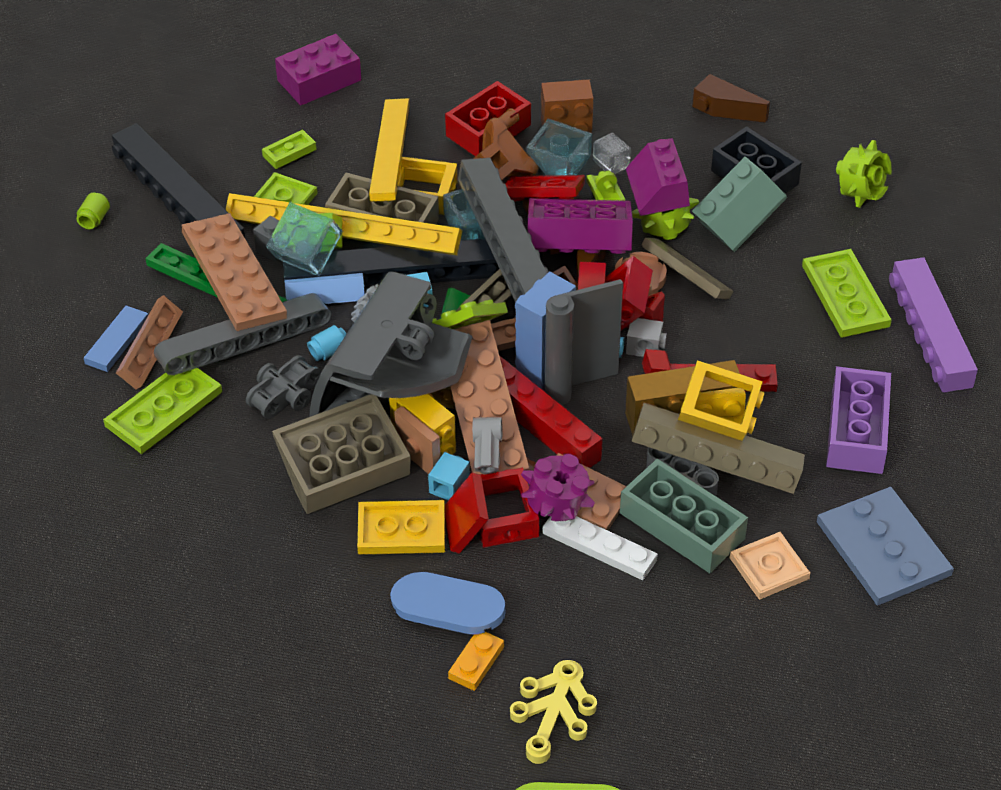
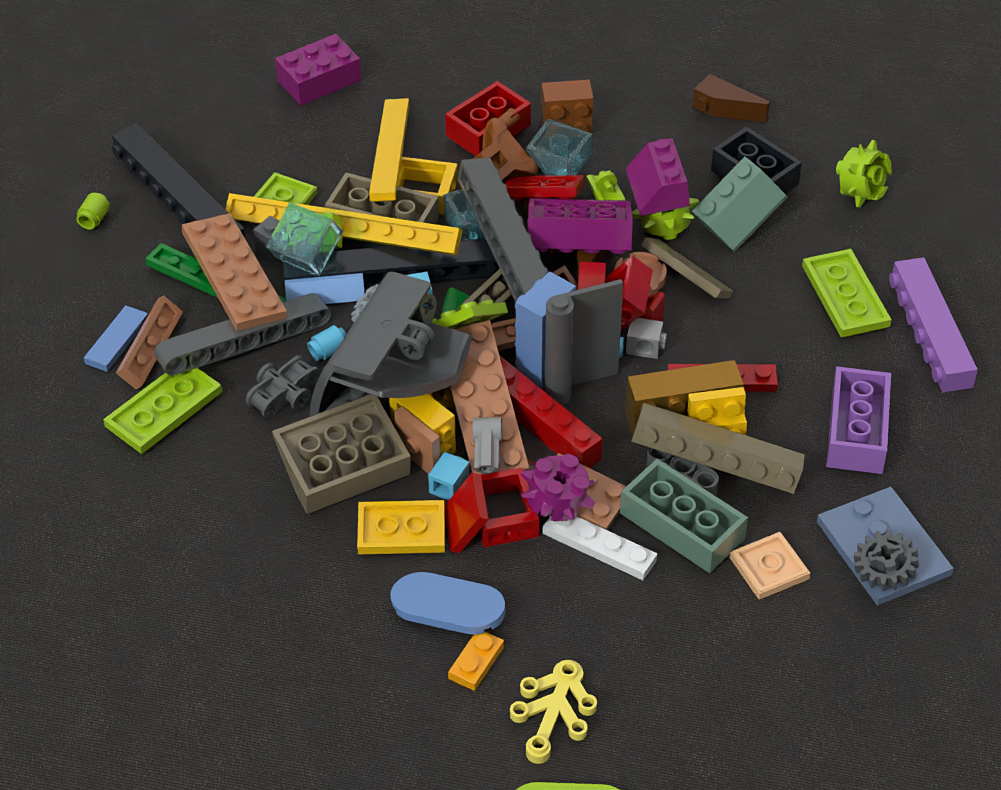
lime plate [262,129,317,169] -> none
clear brick [593,132,631,174] -> none
red slope [642,349,672,374] -> none
yellow window [678,360,764,441] -> none
none -> dark grey gear [854,530,919,591]

